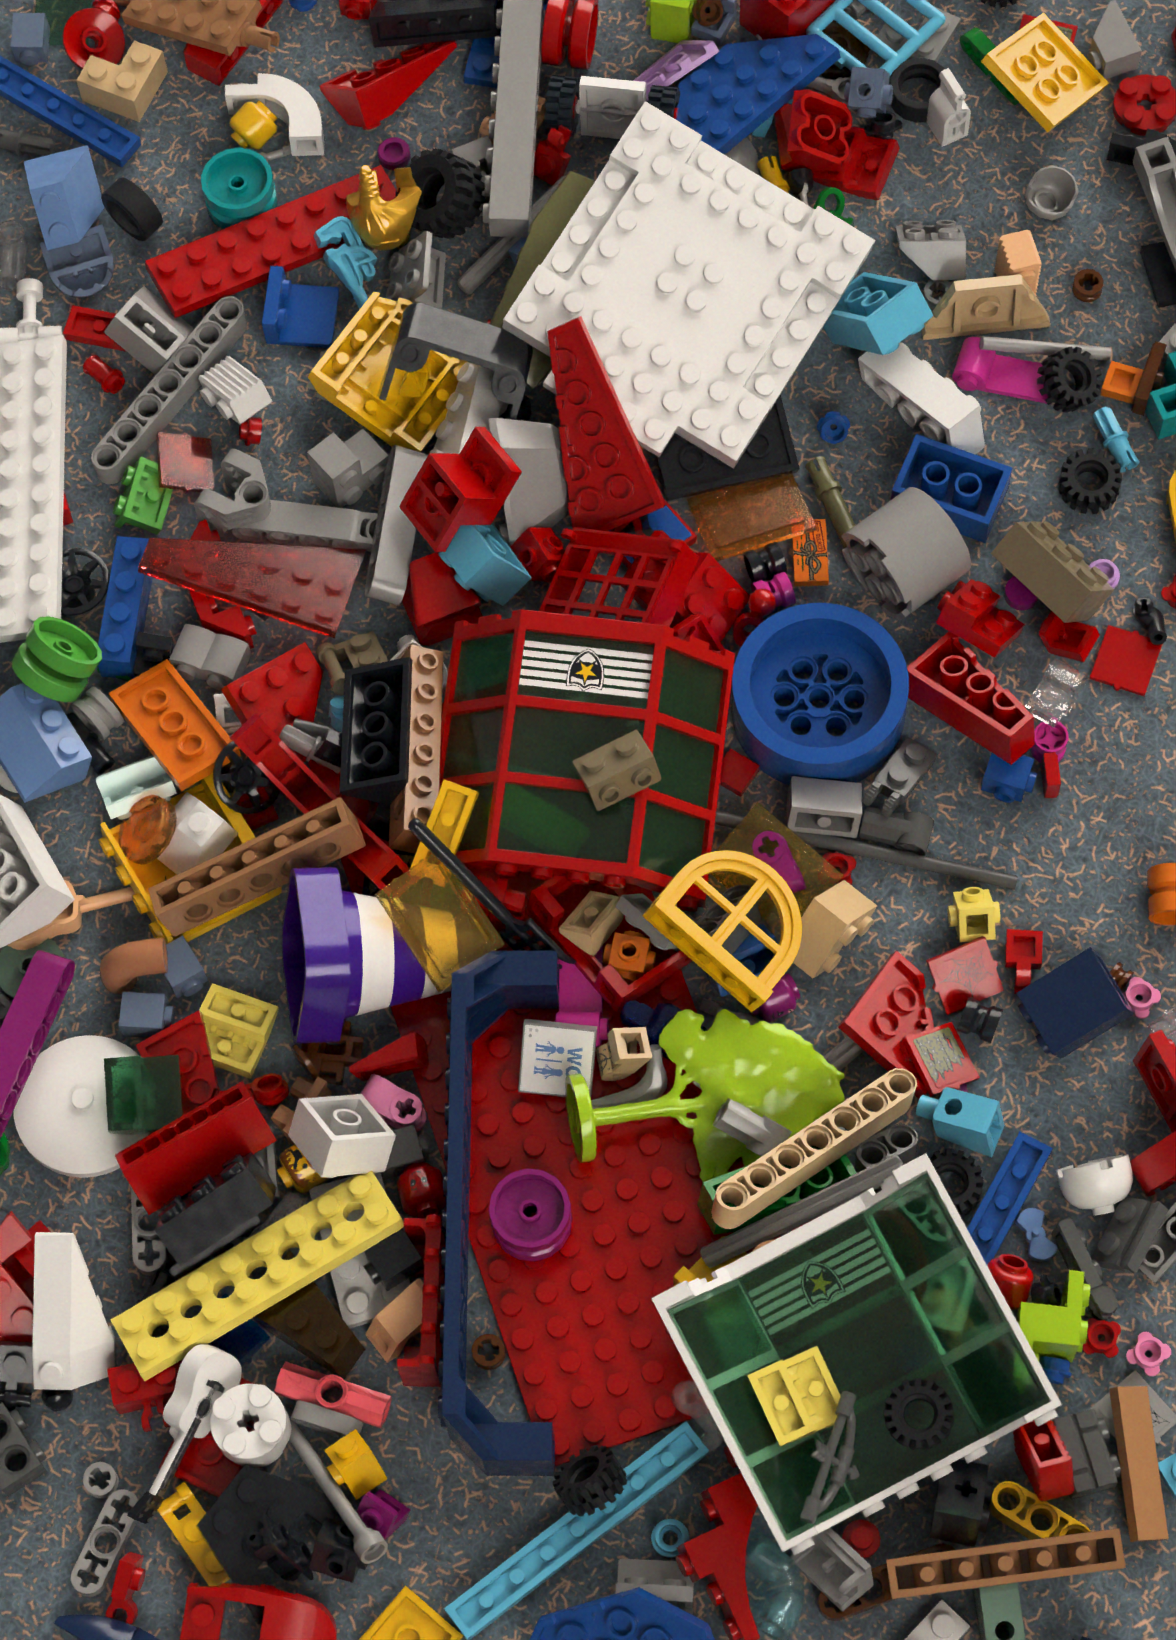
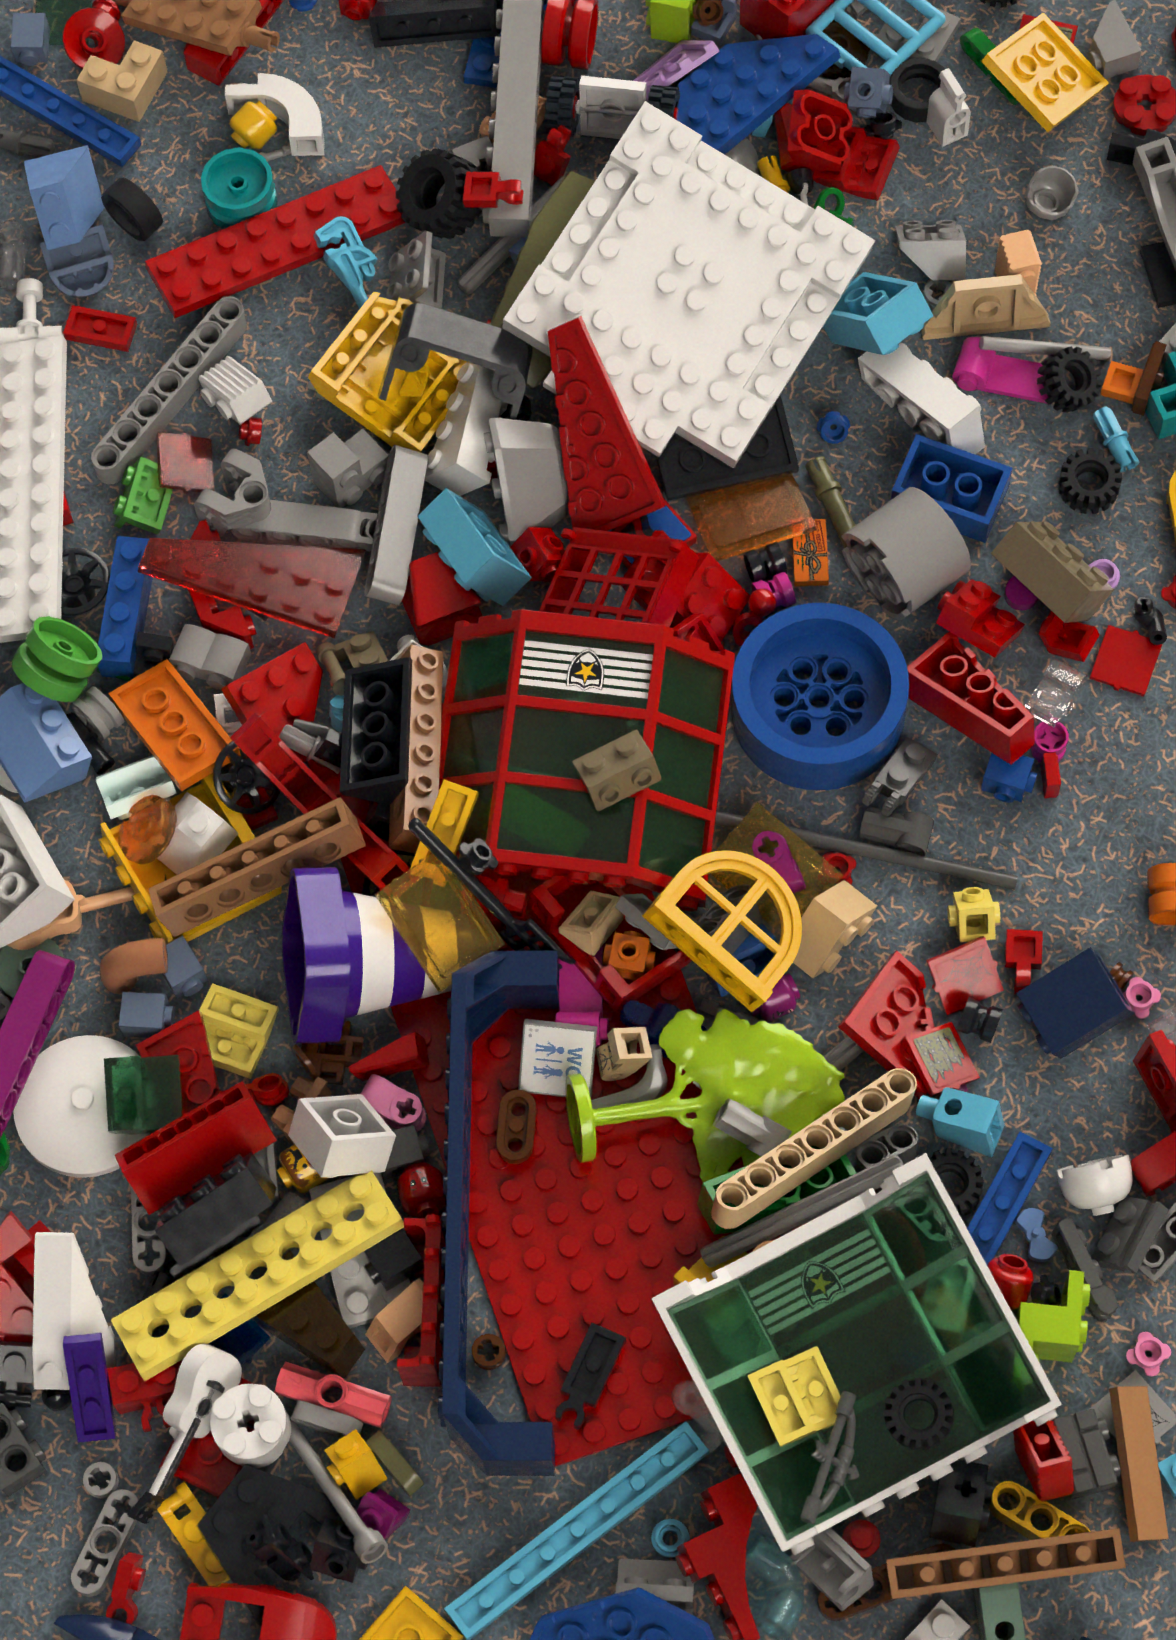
red pin [83,354,125,394] -> none
light grey slope [104,286,194,375] -> none
blue bracket [262,266,340,348] -> none
red wedge [319,41,457,130] -> none
pearl gold piece [346,165,422,250] -> none
magenta tile [377,137,411,170] -> none
red bracket [399,427,522,552] -> none
magenta wheel [489,1168,572,1261] -> none
black tyre [553,1445,627,1516] -> none
red tile [720,748,760,797] -> none
light grey brick [786,776,862,838] -> none
blue plate [1039,1356,1072,1384] -> none
reddish brown bush [1072,269,1104,302] -> none
red plate [1082,1318,1121,1358] -> none
none -> dark purple plate [63,1333,116,1443]
none -> olive beam [365,1430,424,1497]
none -> black plate [458,838,498,875]
none -> red plate [463,172,524,208]
none -> reddish brown plate [496,1090,537,1164]
none -> black plate [556,1323,626,1430]

